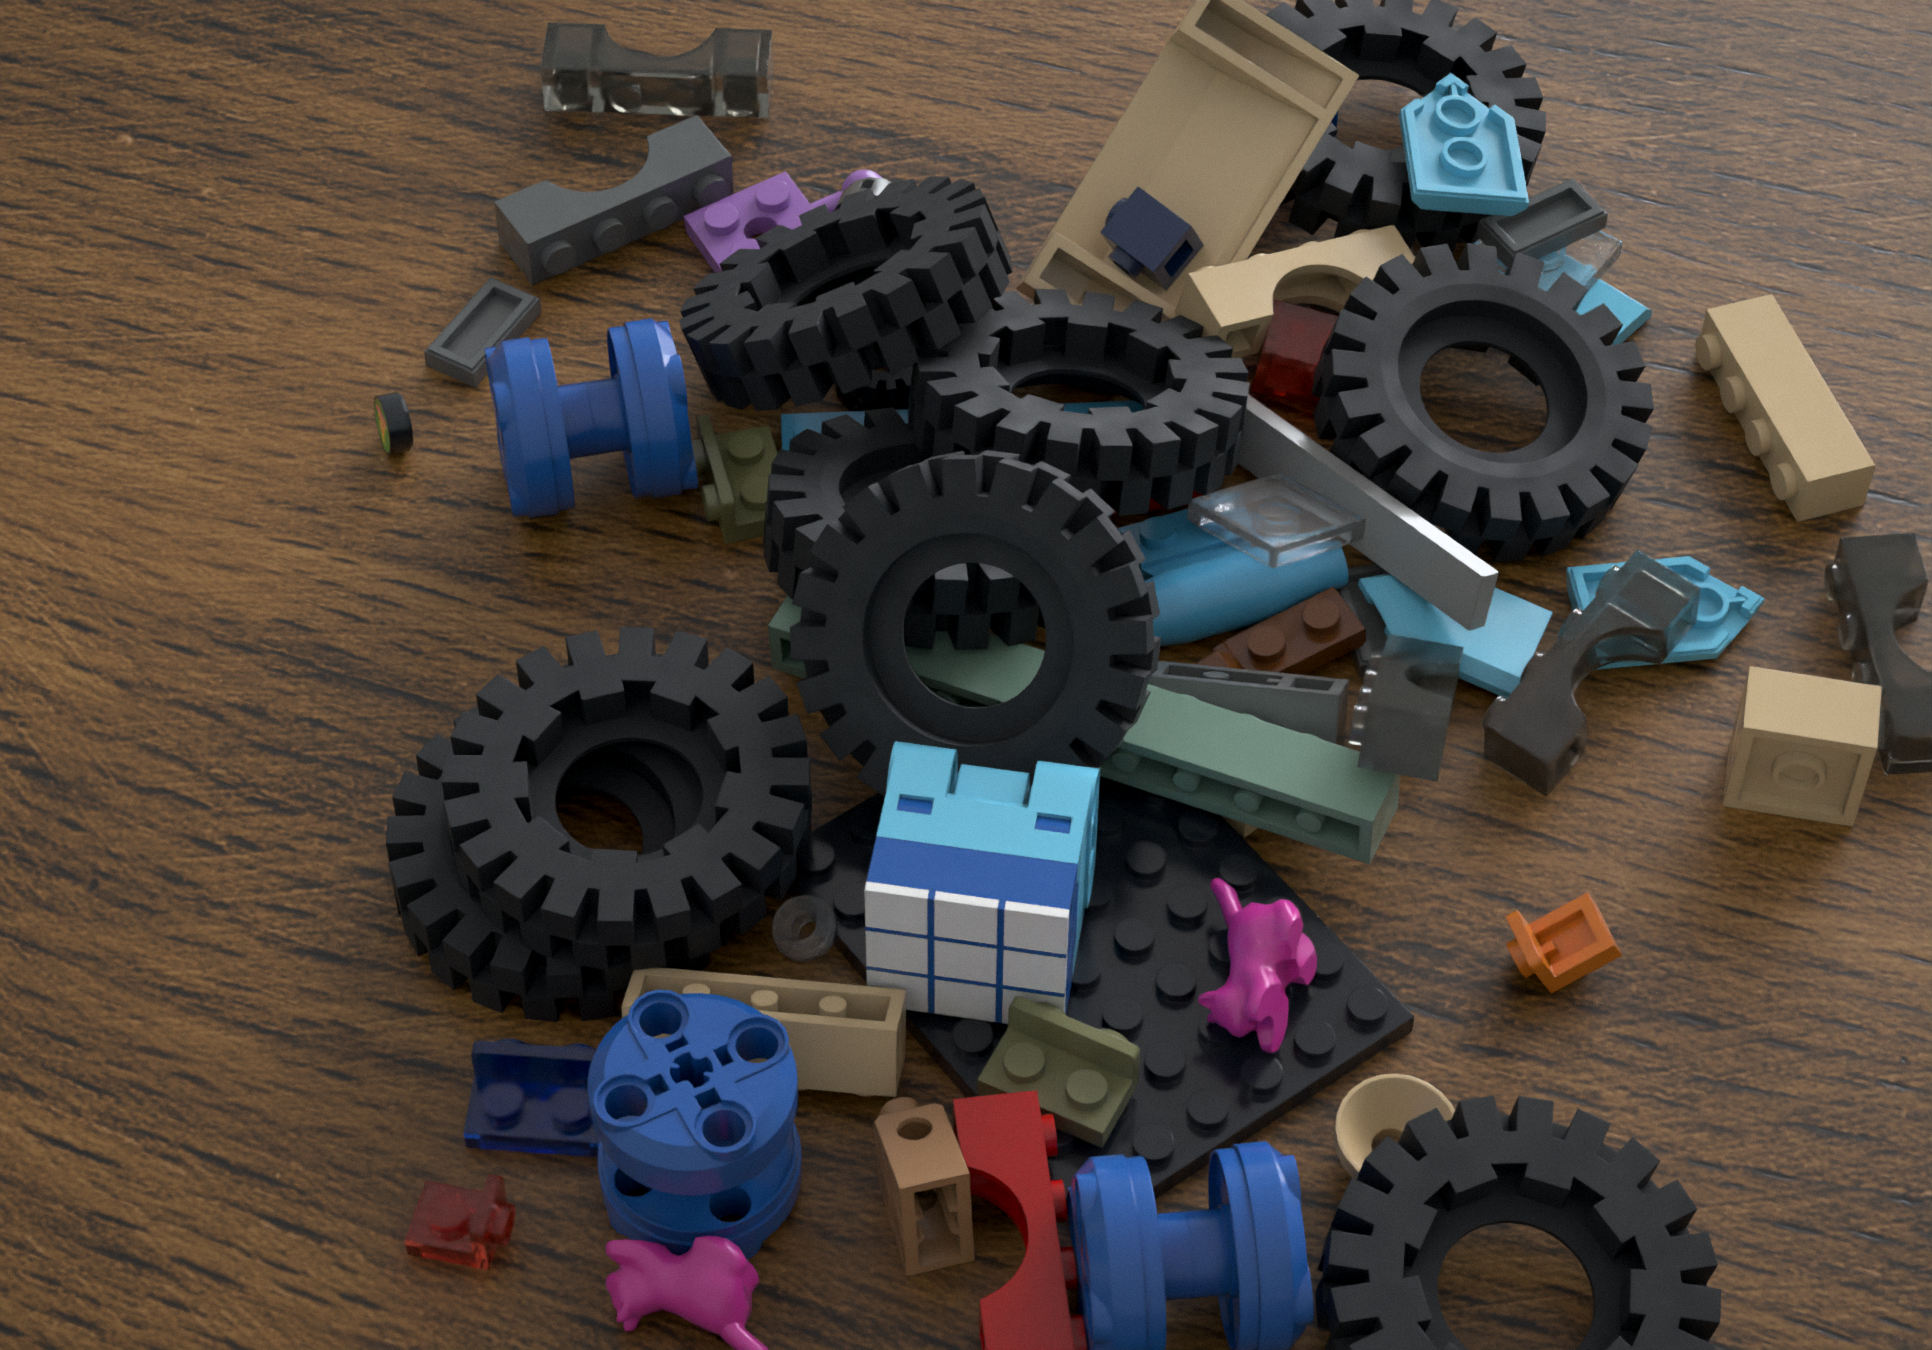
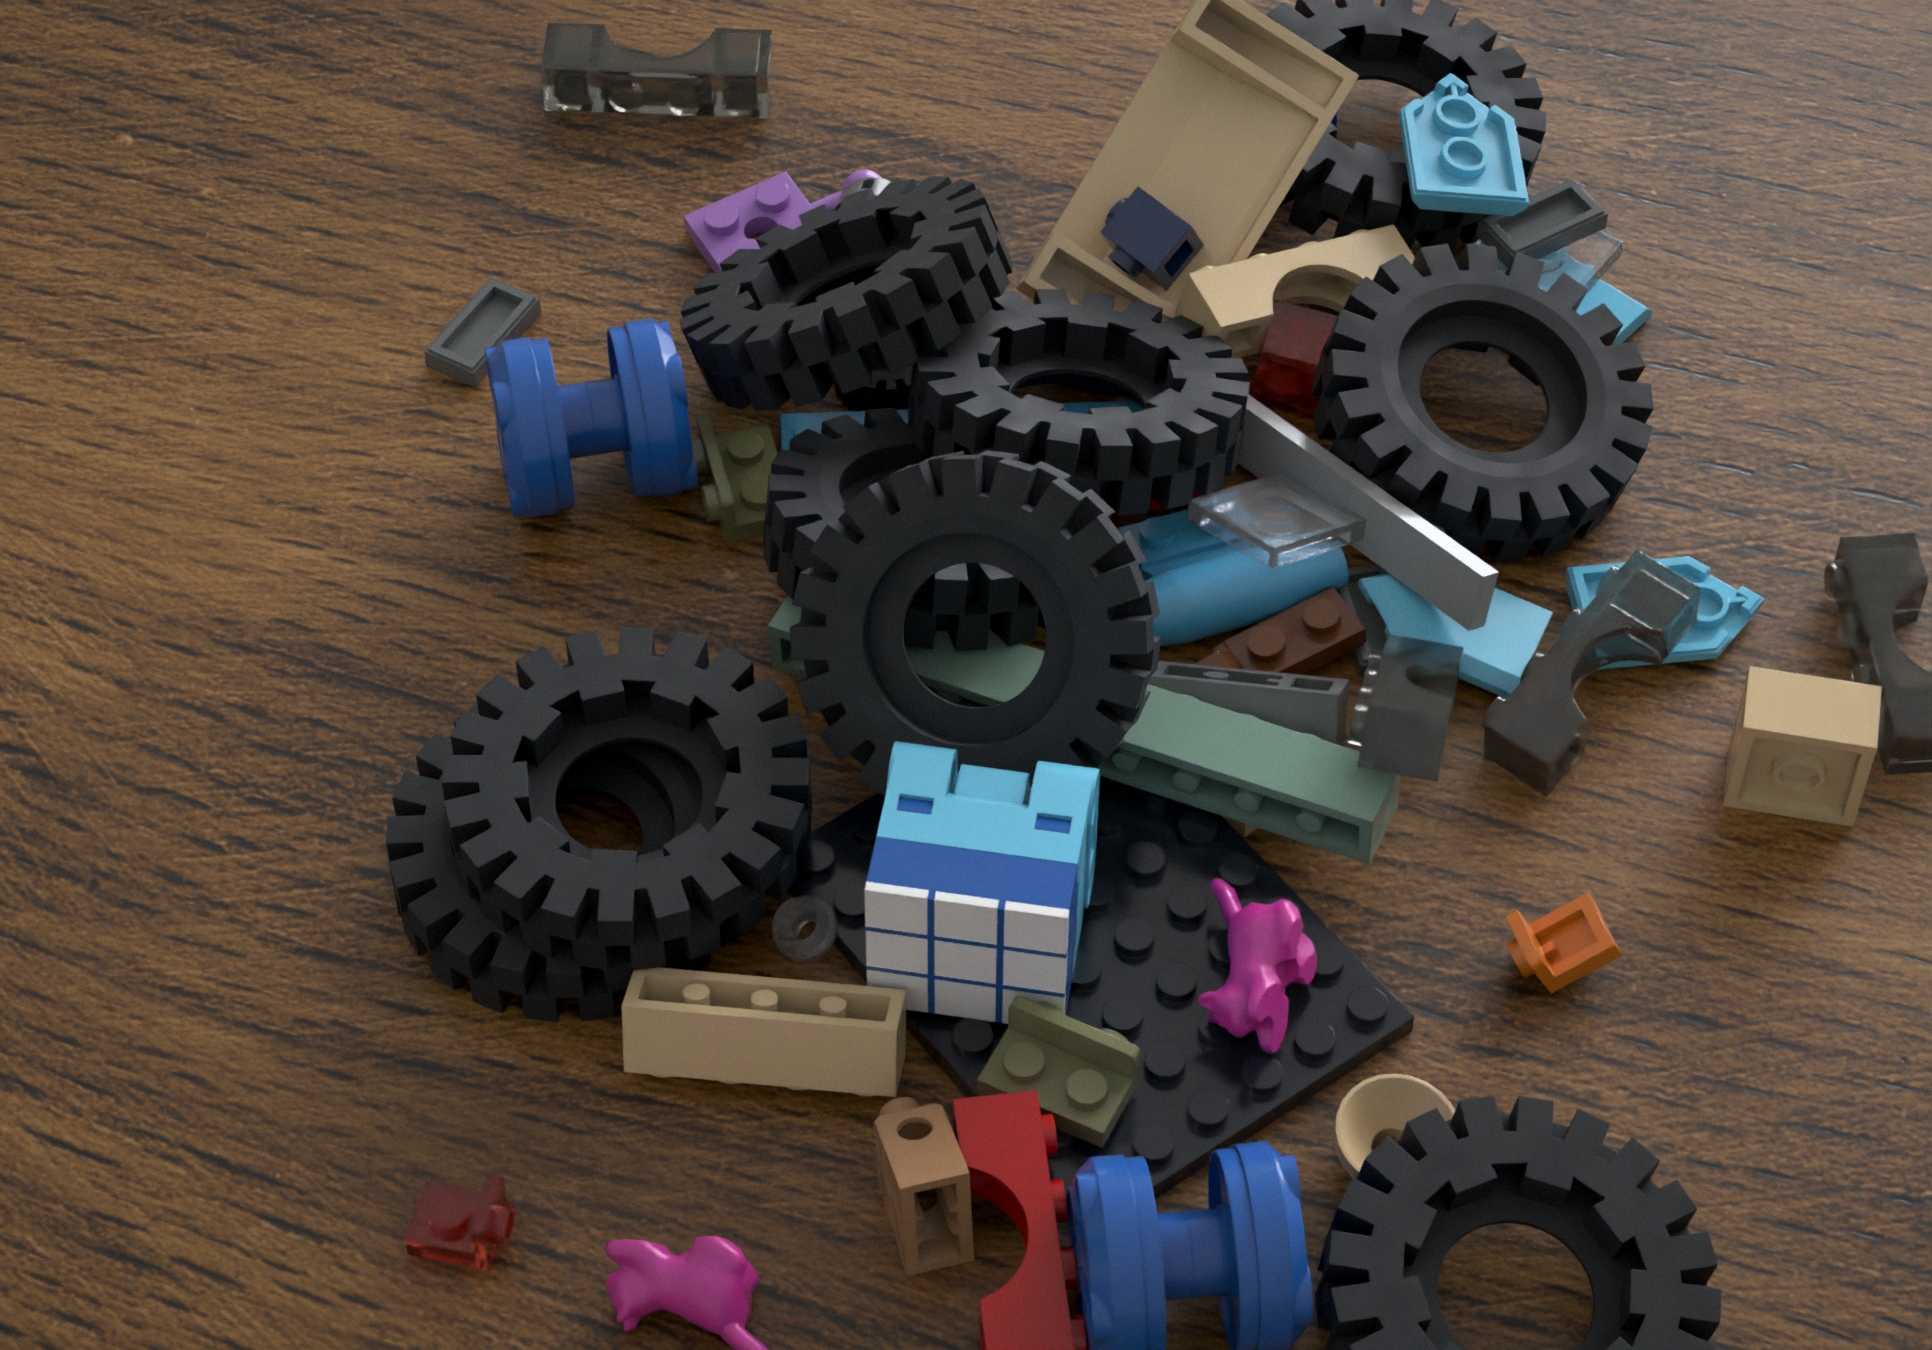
black tile [374,392,413,455] -> none
clear blue bracket [464,1038,600,1157] -> none
dark grey arch [494,115,734,285] -> none
blue piece [588,989,802,1260] -> none
tan brick [1695,294,1875,522] -> none

